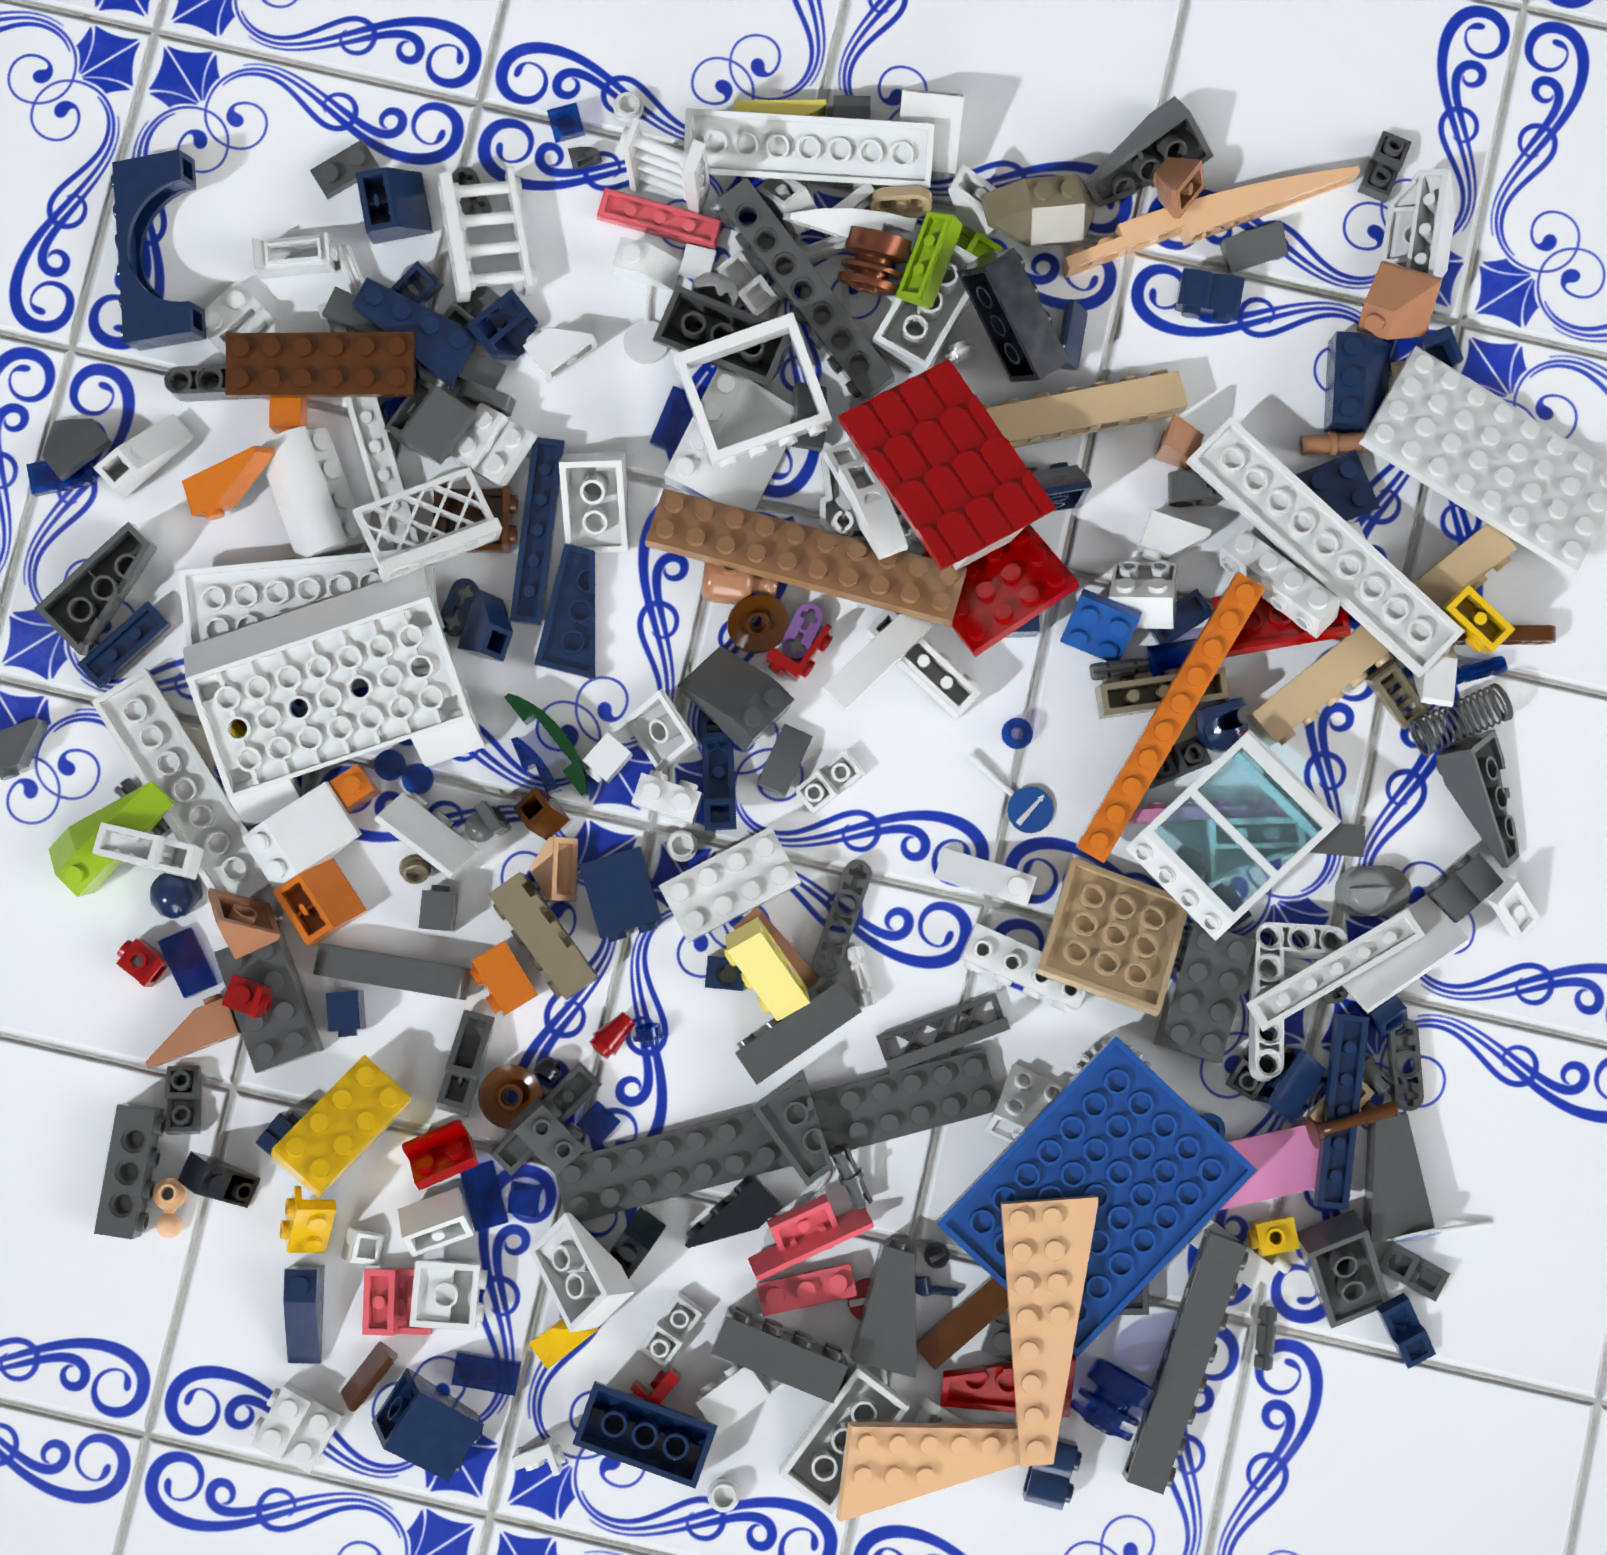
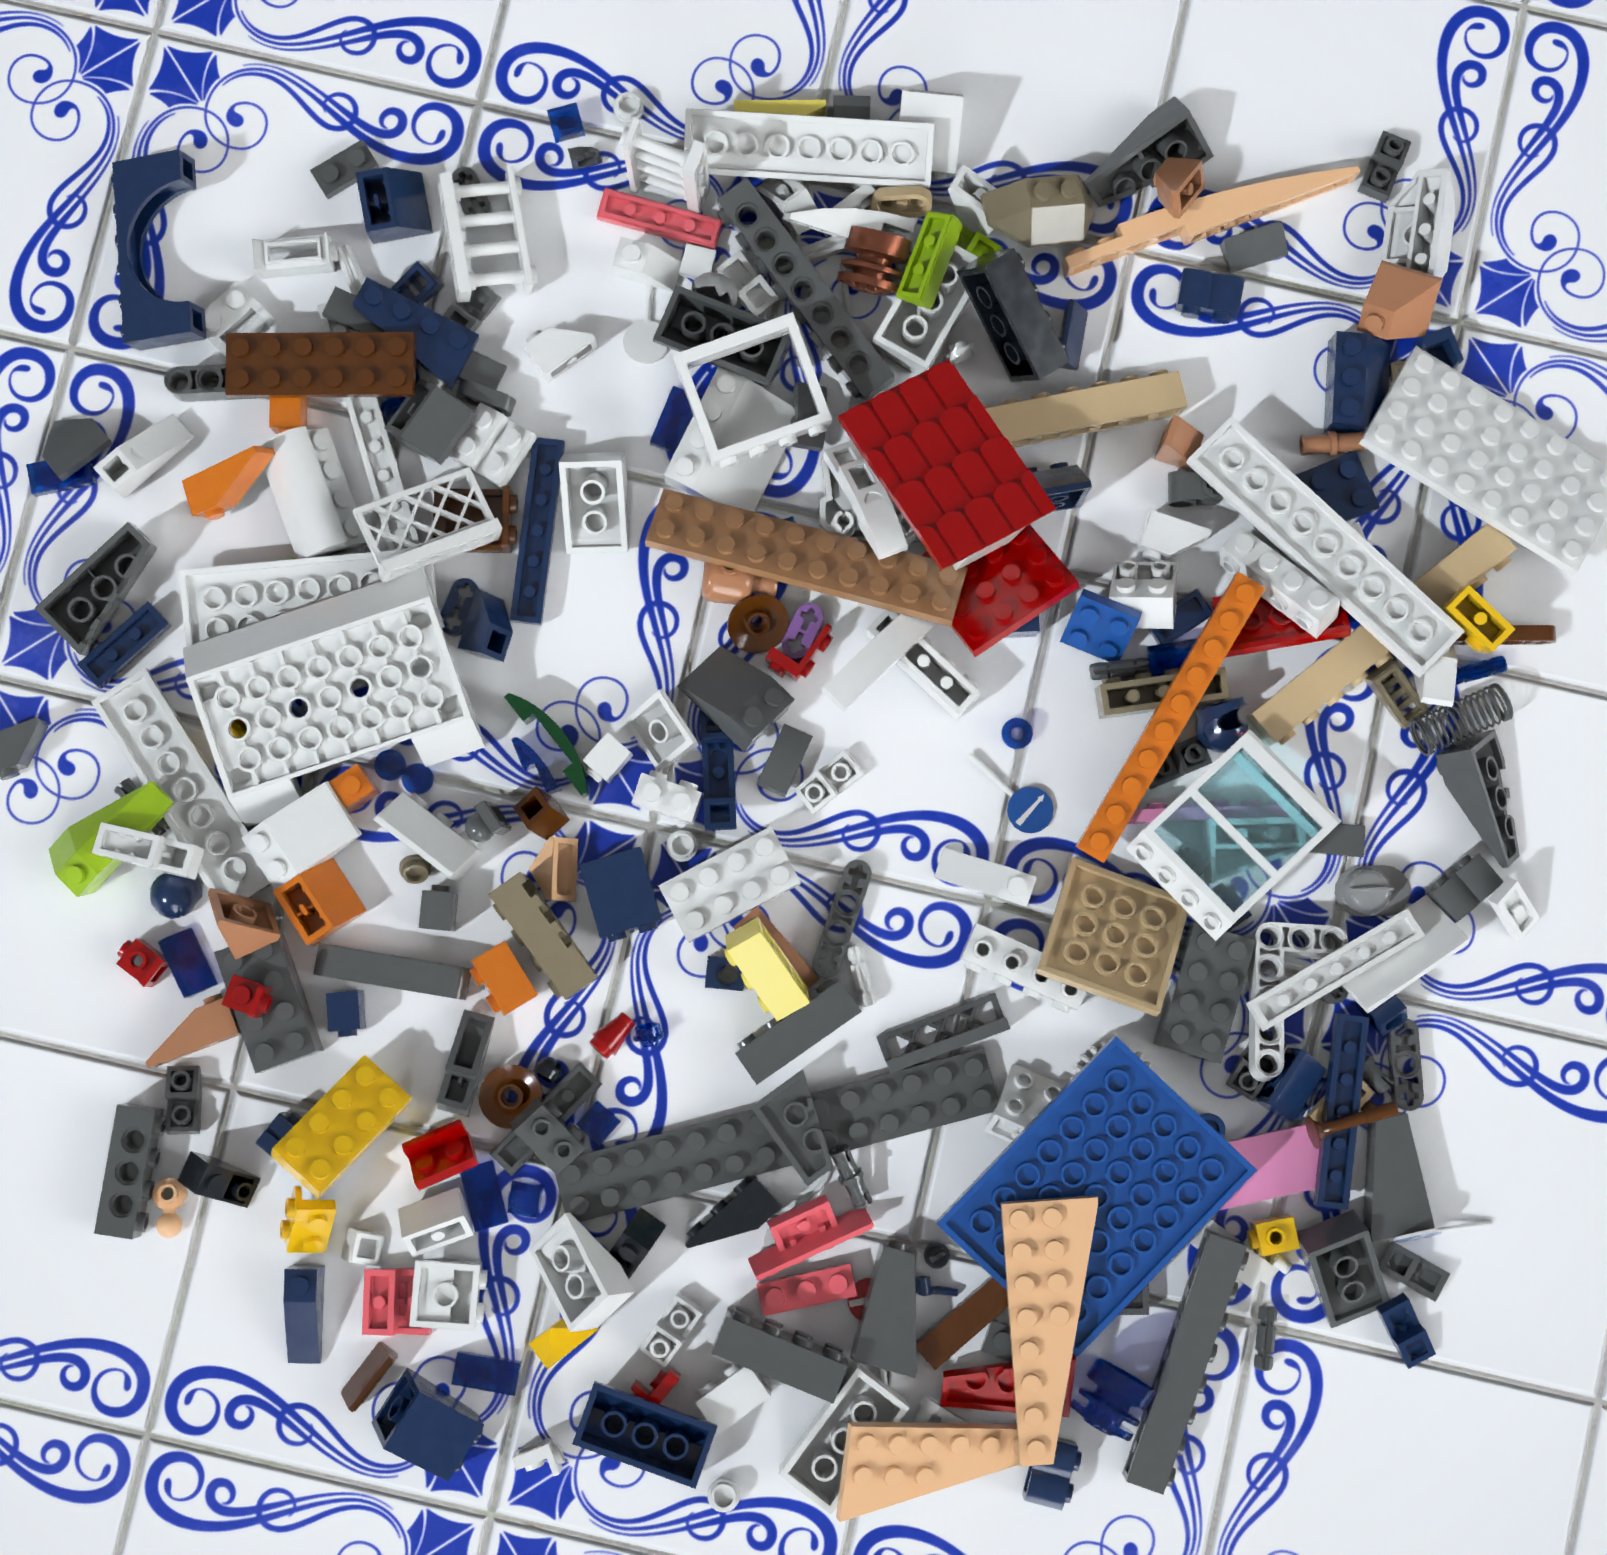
white plate [250,1383,344,1474] -> none
dark blue slope [466,289,538,361] -> none
dark blue wing [534,543,596,681] -> none

